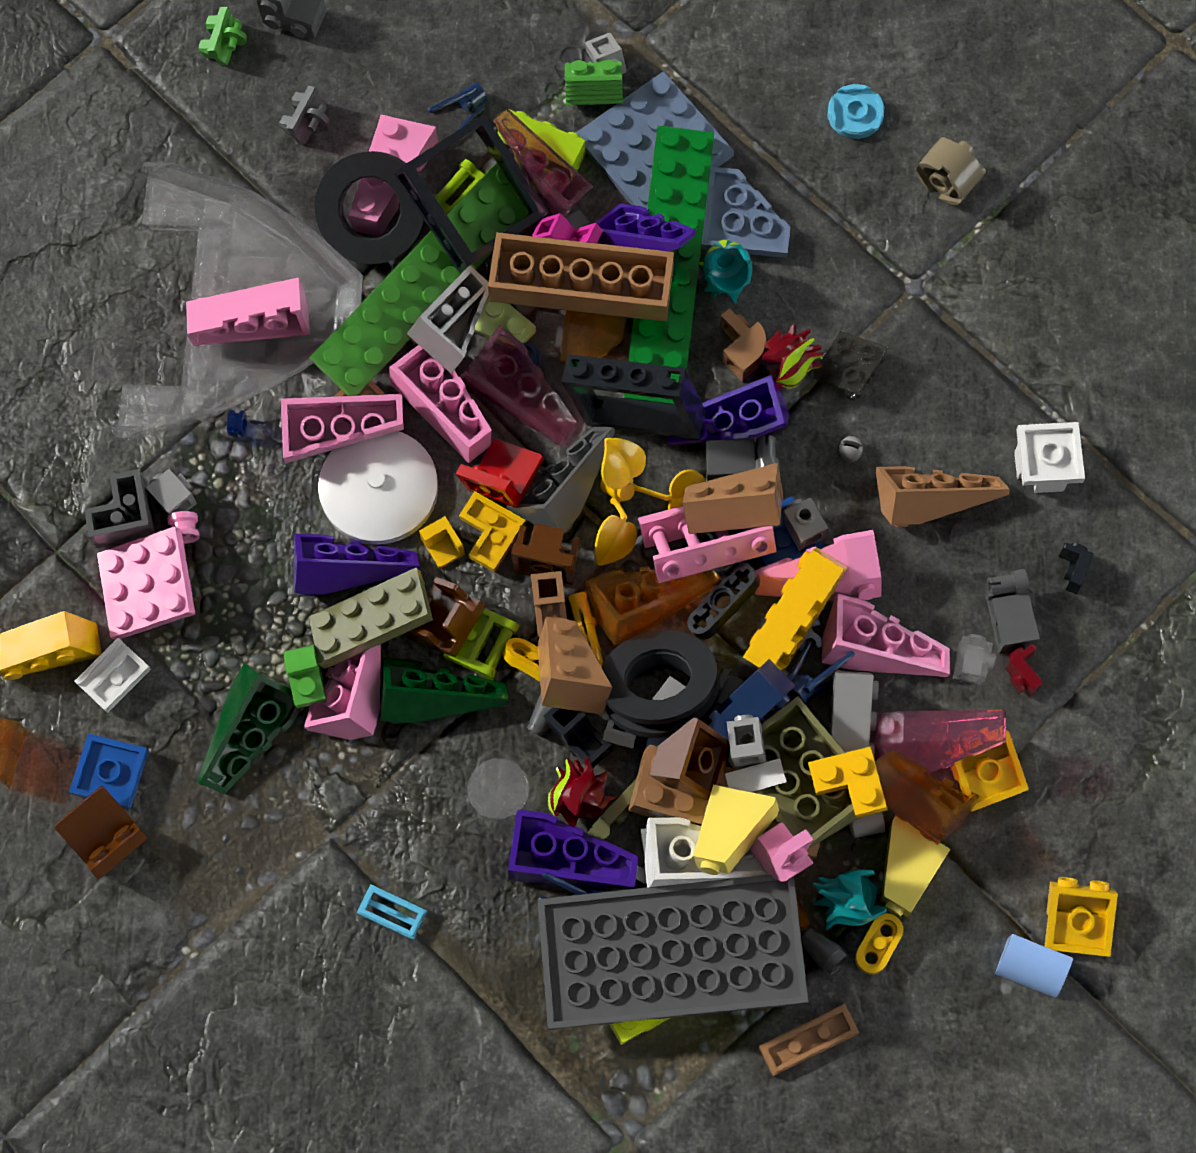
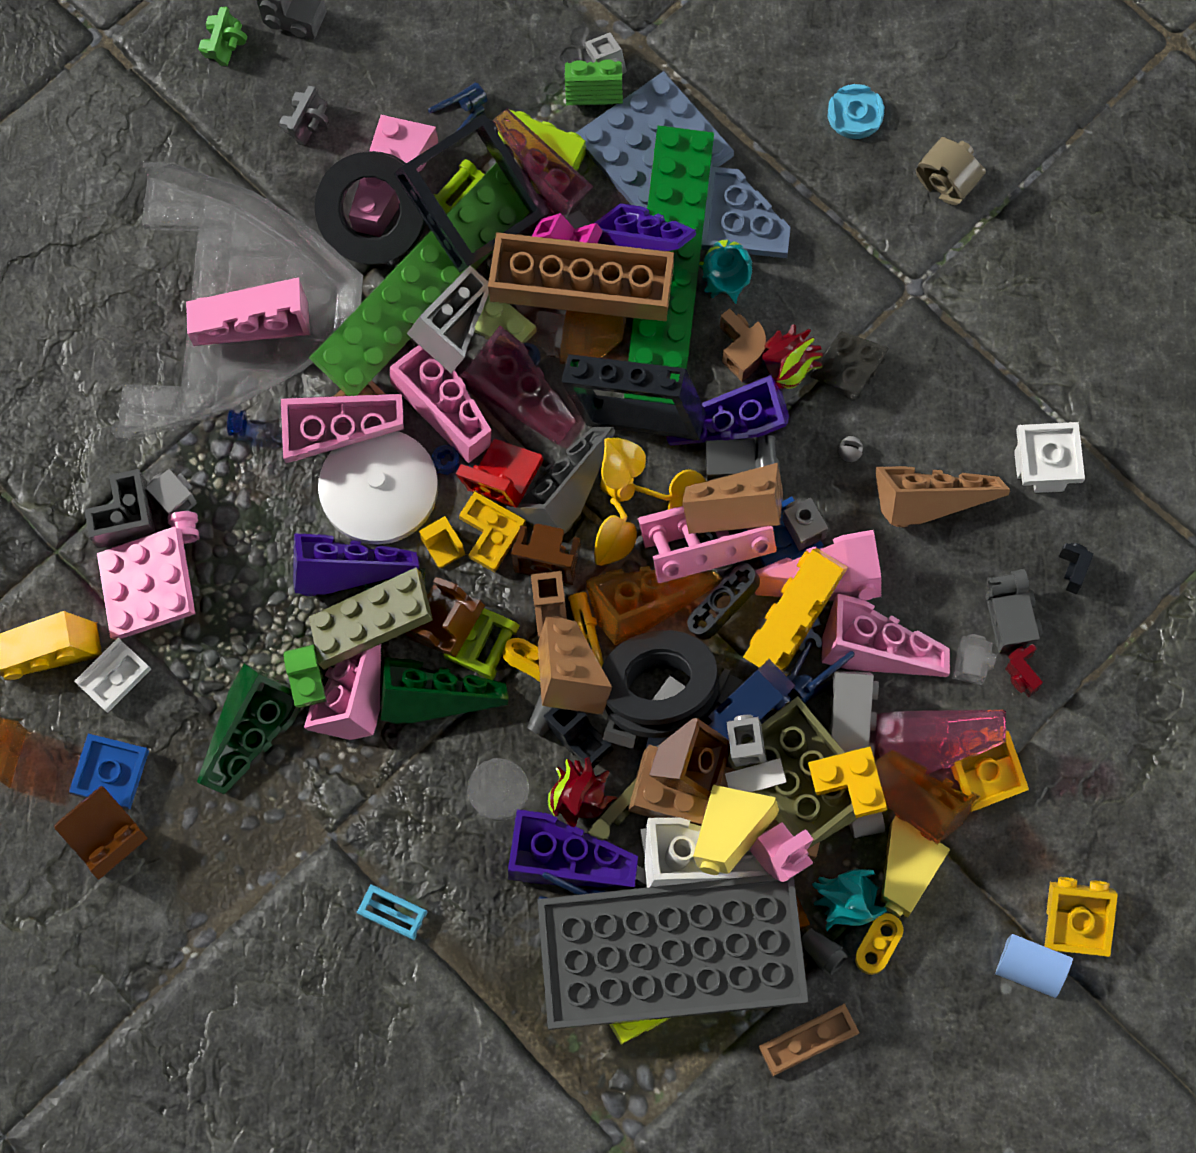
none -> clear blue bush [432,445,460,475]

